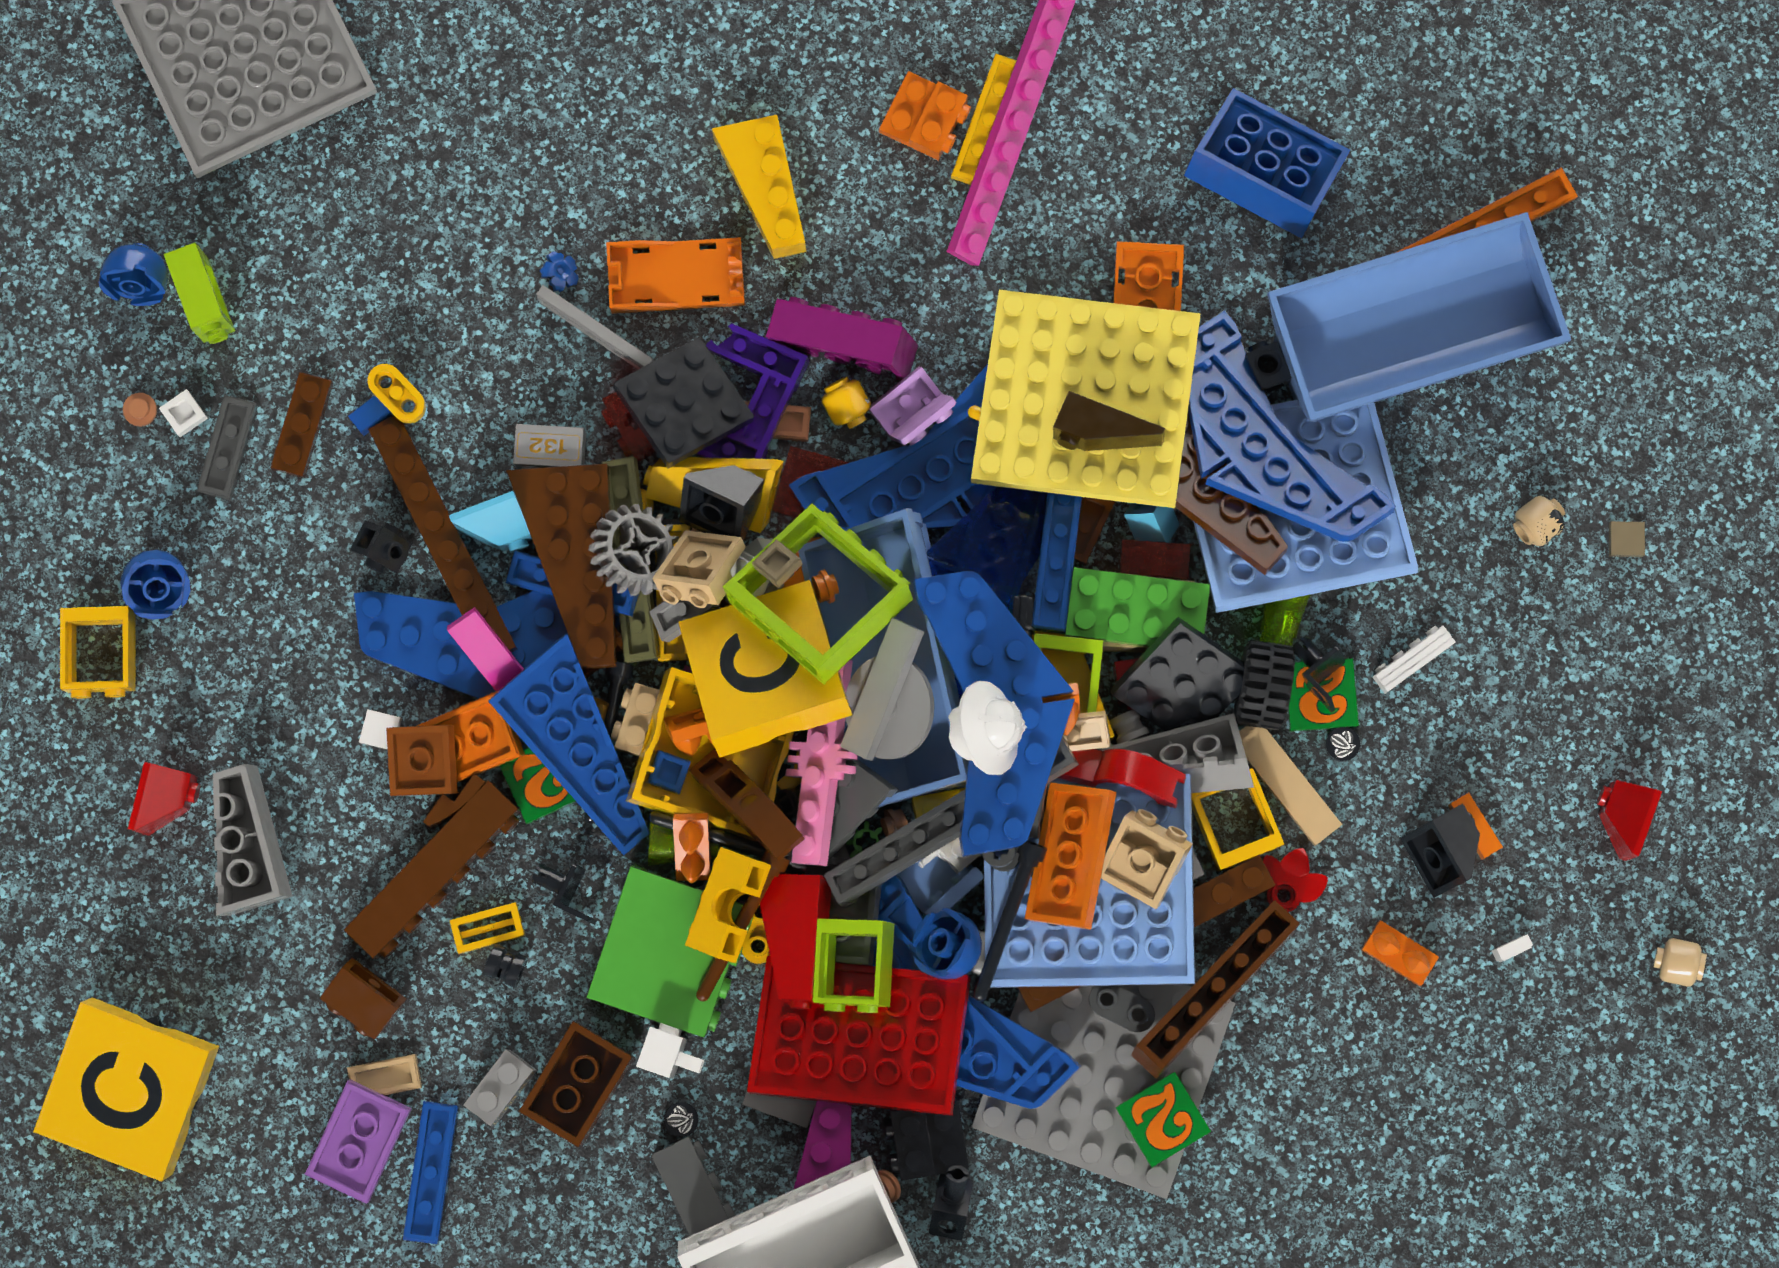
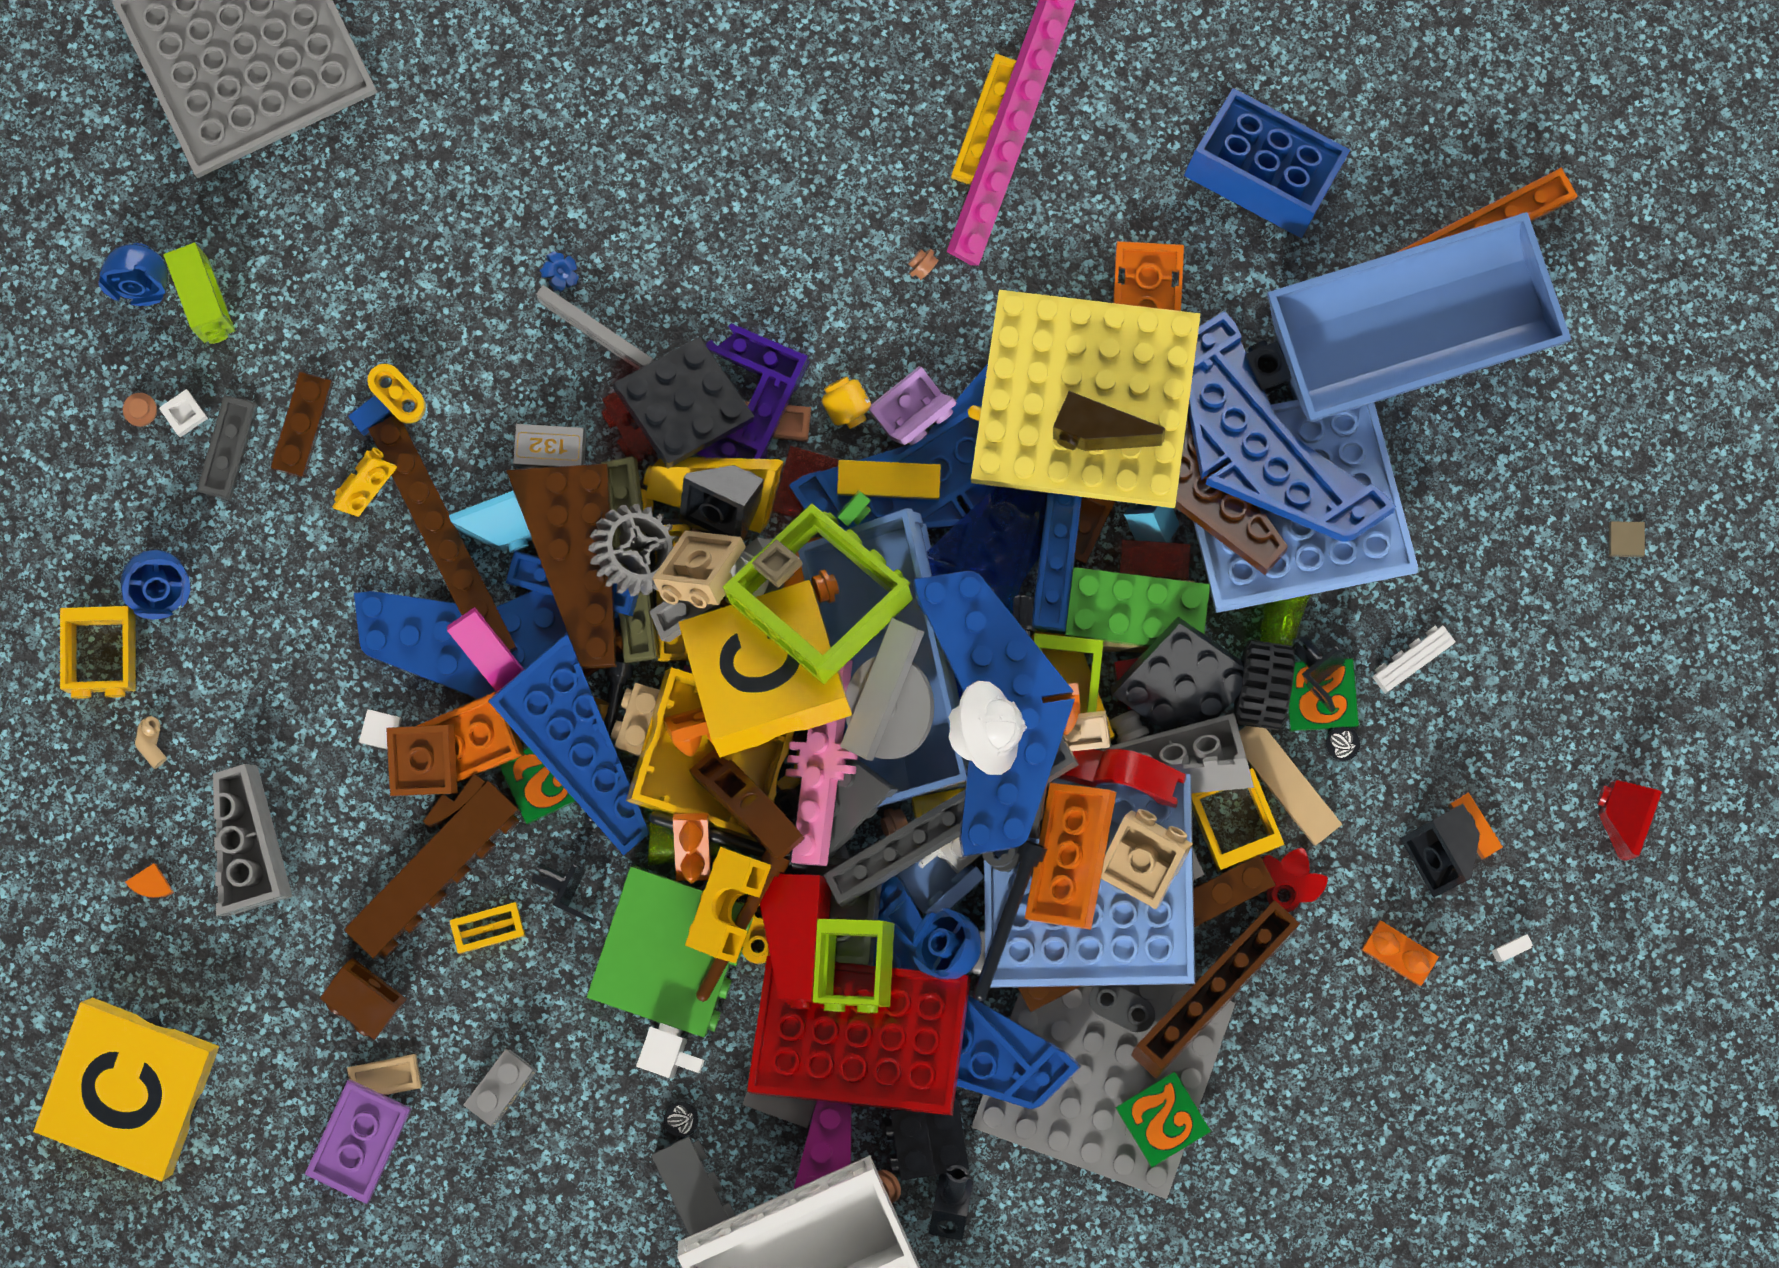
red slope [128,762,200,836] -> none
black brick [350,520,412,574] -> none
blue tile [403,1101,459,1244] -> none
black wheel [483,944,528,988] -> none
reddish brown brick [519,1021,635,1147] -> none
orange piece [606,237,745,314] -> none
blue tile [646,750,691,794] -> none
yellow wedge [712,115,806,259] -> none
magenta wedge [766,297,918,381] -> none
bright green gear [845,821,883,858] -> none
orange plate [879,71,971,161] -> none
tan head [1513,496,1565,546] -> none
tan head [1653,938,1707,987] -> none
none -> orange tile [125,863,174,898]
none -> tan arm [135,716,167,769]
none -> yellow hinge [332,448,397,517]
none -> yellow tile [837,460,941,500]
none -> bright green plate [837,490,871,526]
none -> nougat plate [908,248,938,280]

